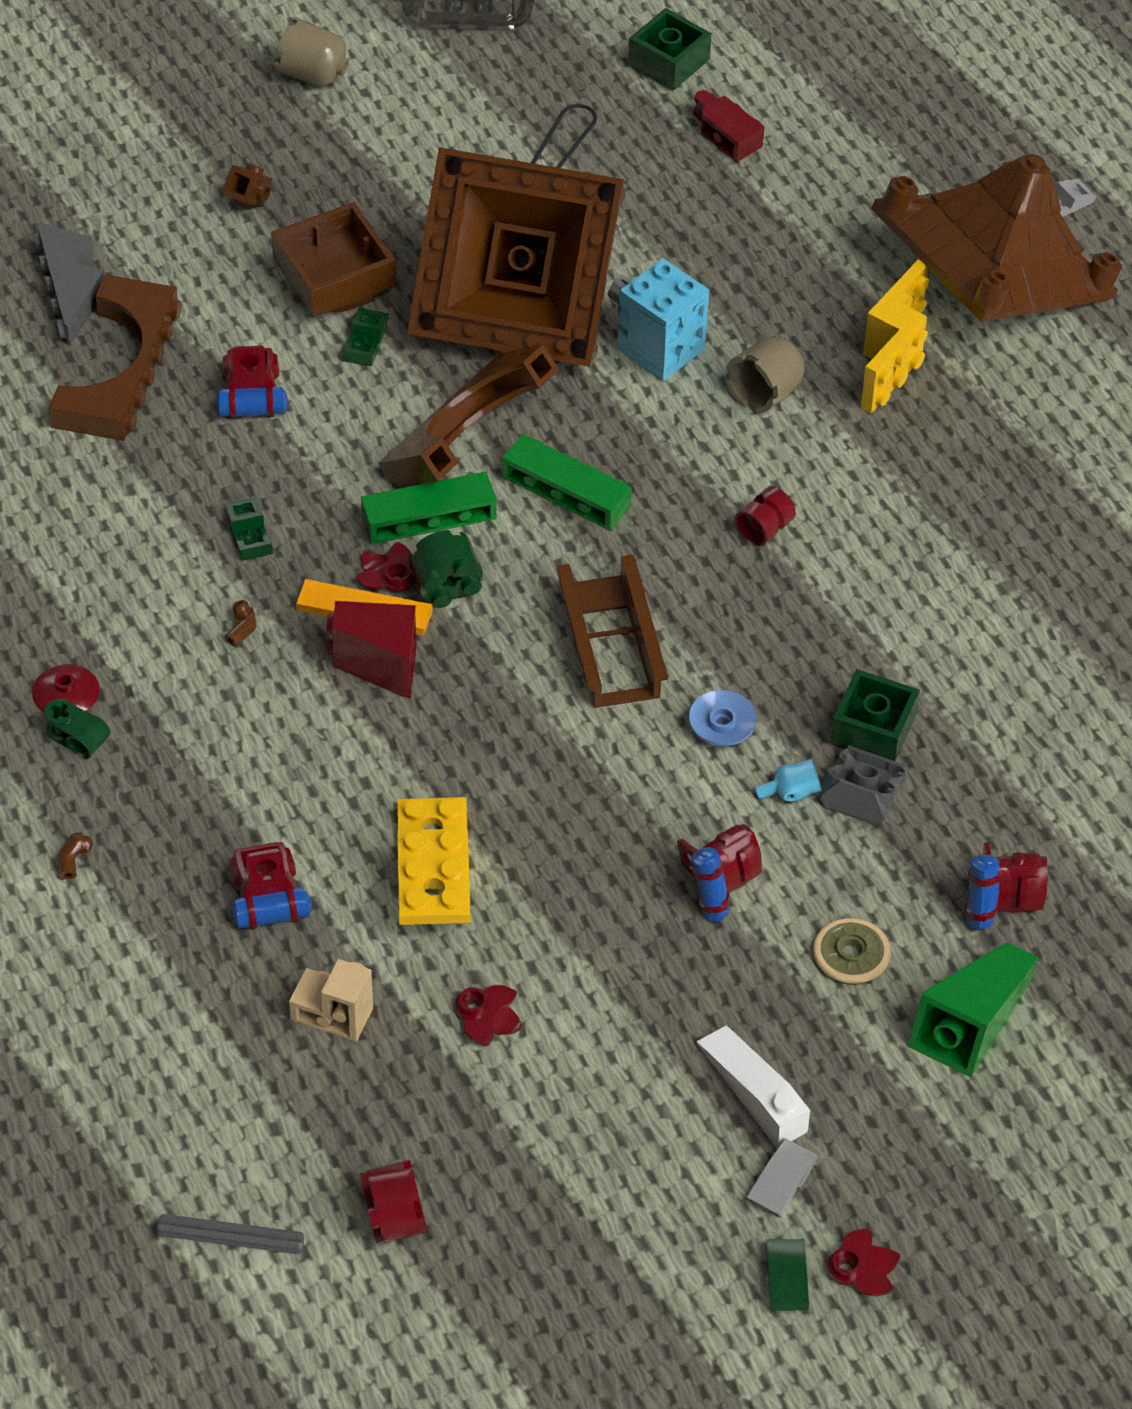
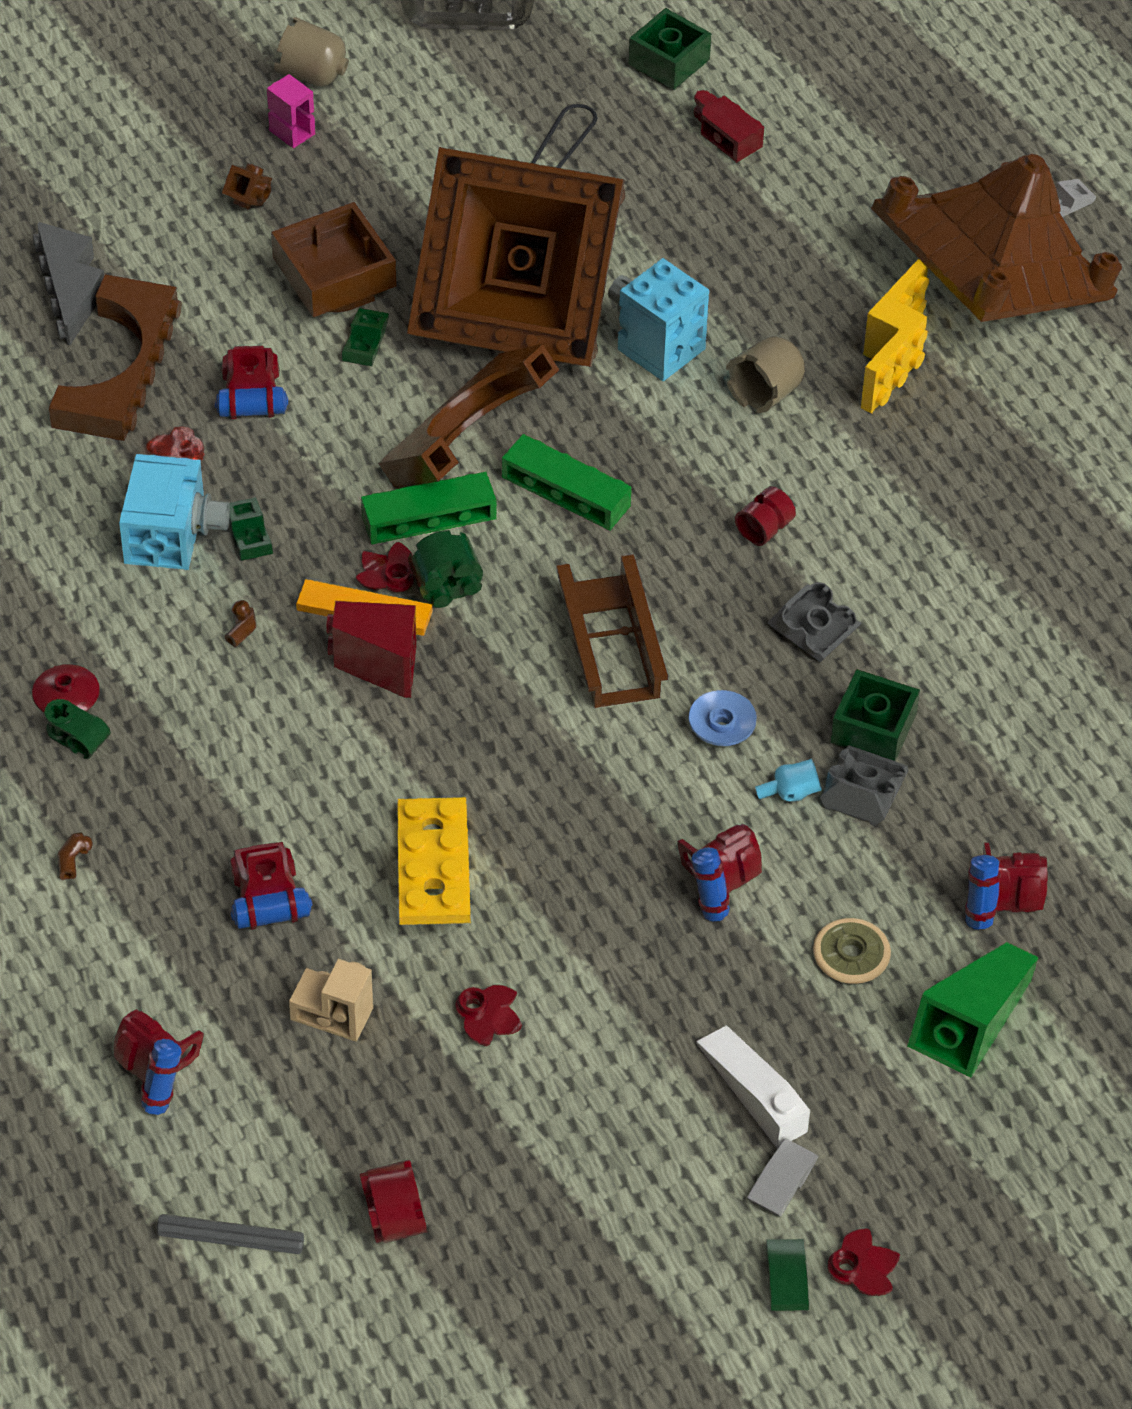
none -> dark red piece [114,1009,204,1115]
none -> medium azure piece [119,454,230,570]
none -> clear red plate [146,426,205,461]
none -> dark pink piece [267,74,315,148]
none -> dark grey slope [767,582,862,662]

